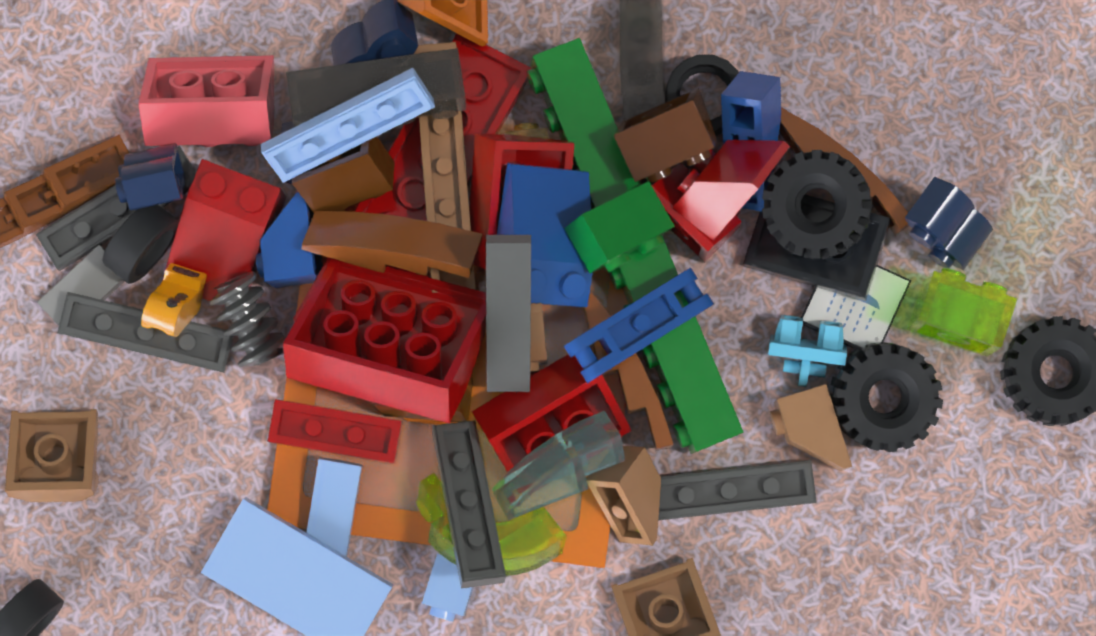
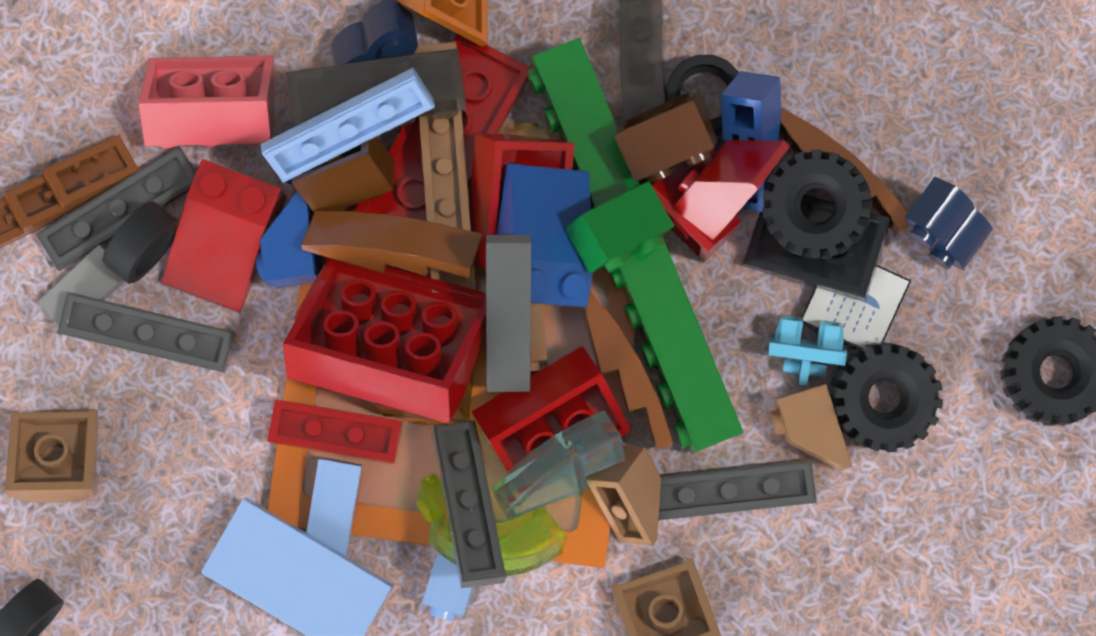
dark blue brick [115,143,185,211] -> none
light orange leg [141,263,207,337] -> none
dark grey piece [209,271,285,367] -> none
blue plate [564,268,714,384] -> none
clear neon green brick [907,268,1018,357] -> none

